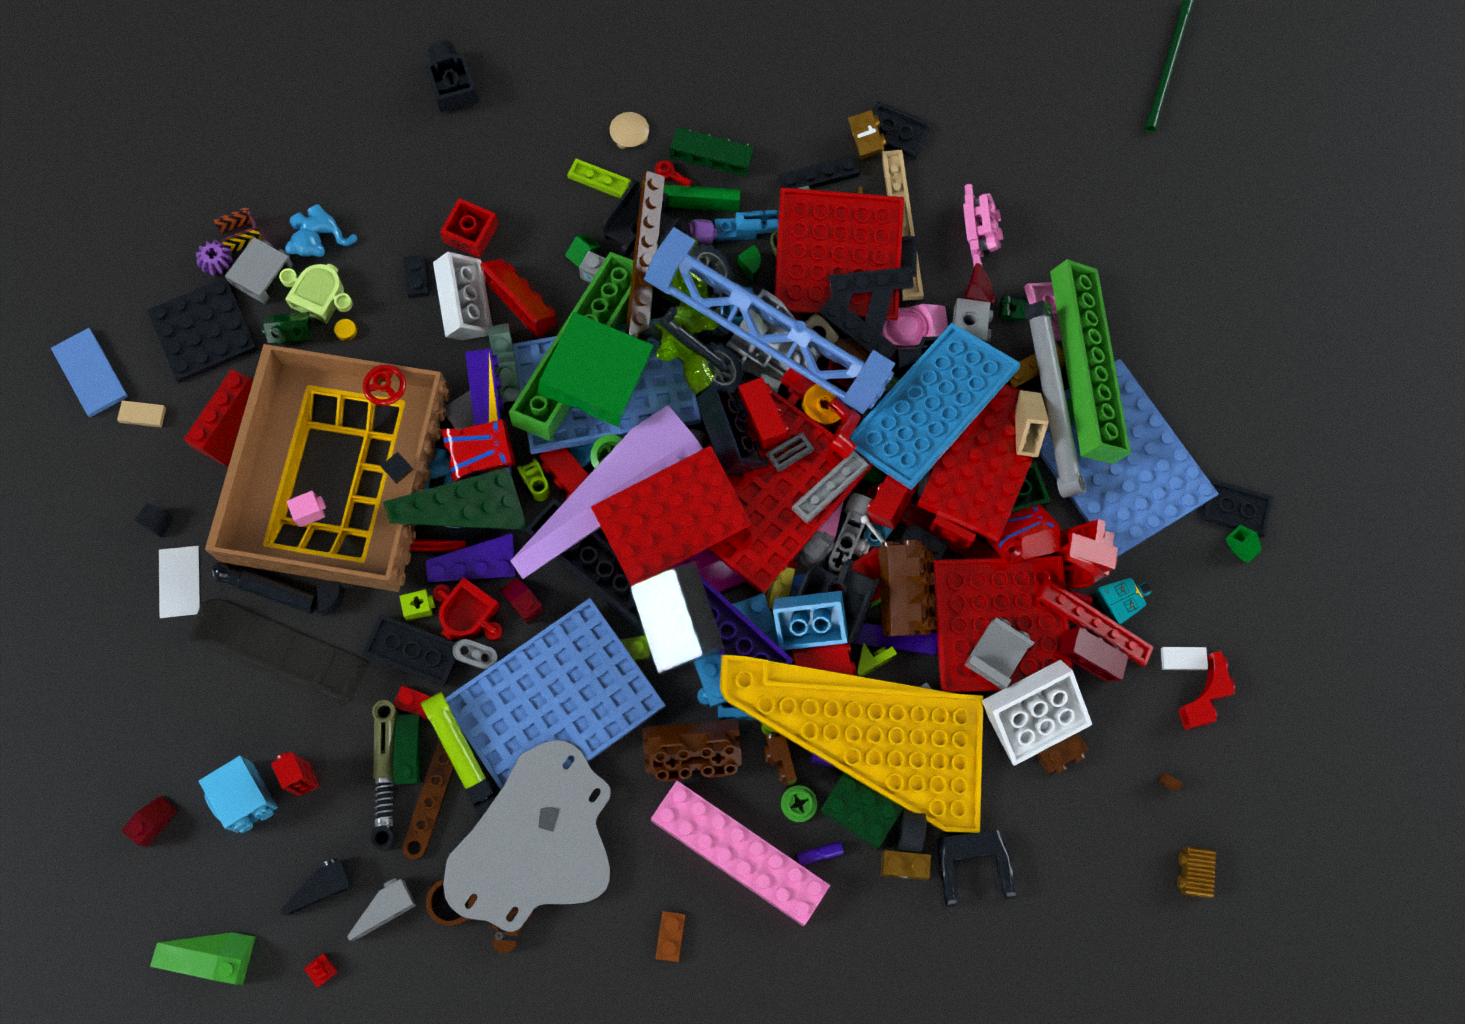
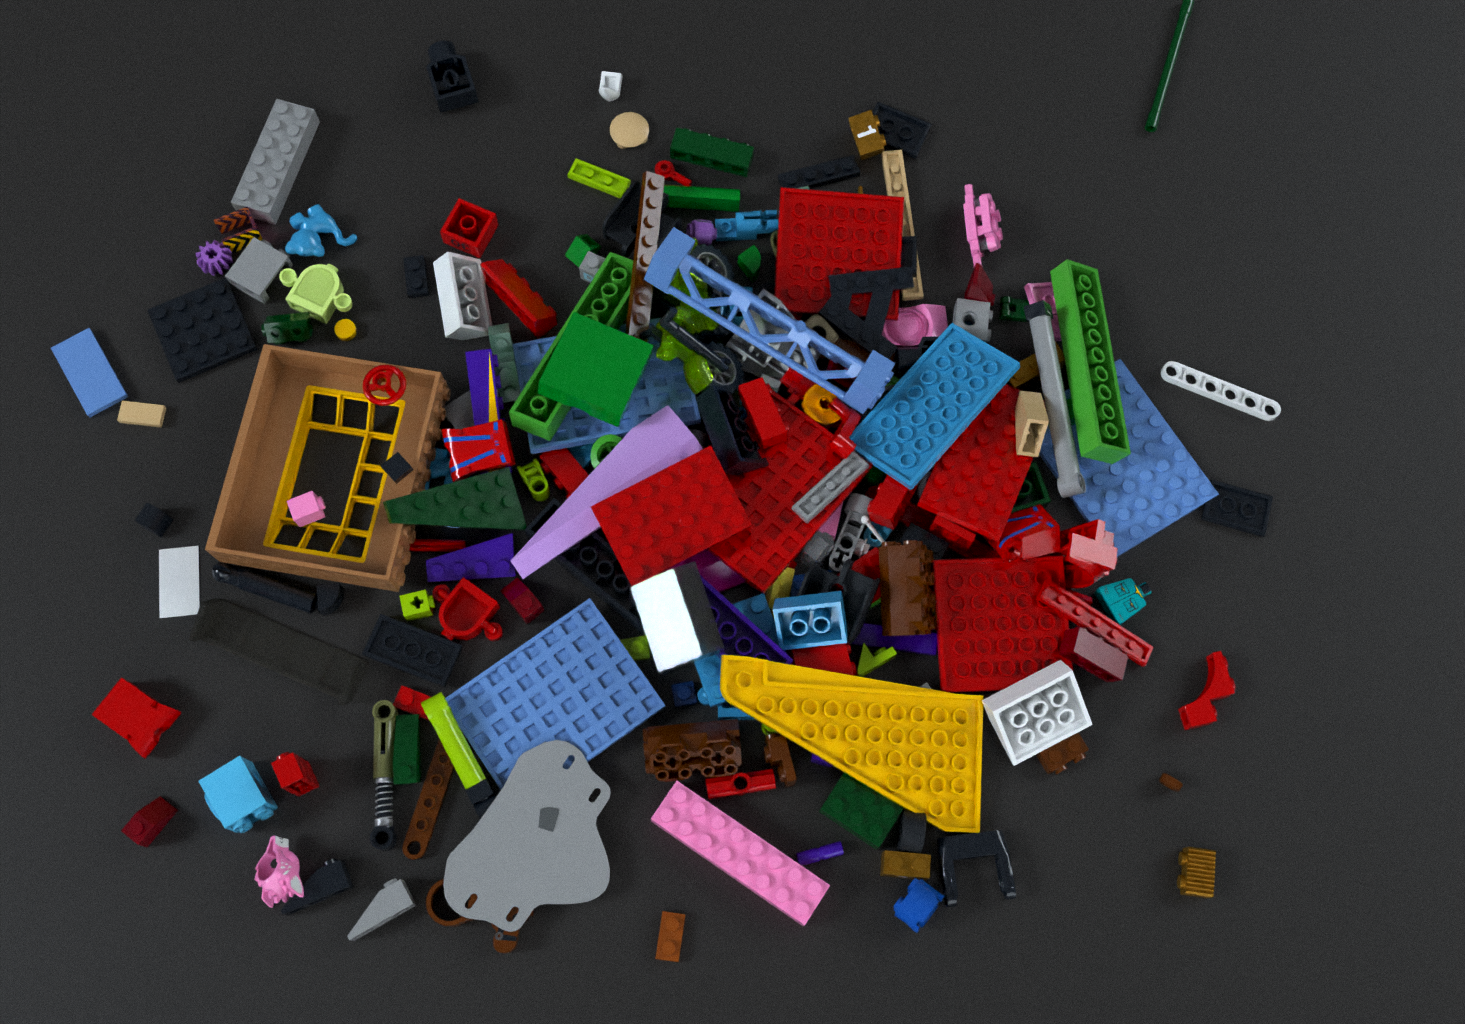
bright green wedge [150,932,255,985] -> none
red slope [184,369,253,467] -> none
red tile [303,953,338,988] -> none
light grey plate [453,639,497,669] -> none
dark grey tile [766,432,814,473] -> none
bright green gear [781,785,817,823] -> none
light grey panel [964,617,1034,690] -> none
white tile [1161,647,1208,670] -> none
green brick [1226,525,1262,563] -> none
none -> red piece [92,677,182,759]
none -> light grey brick [231,99,320,225]
none -> bright pink piece [254,836,304,908]
none -> white plate [599,71,623,102]
none -> dark blue plate [671,681,697,708]
none -> red piece [705,769,776,799]
none -> blue brick [893,878,944,933]
none -> white beam [1160,361,1281,421]

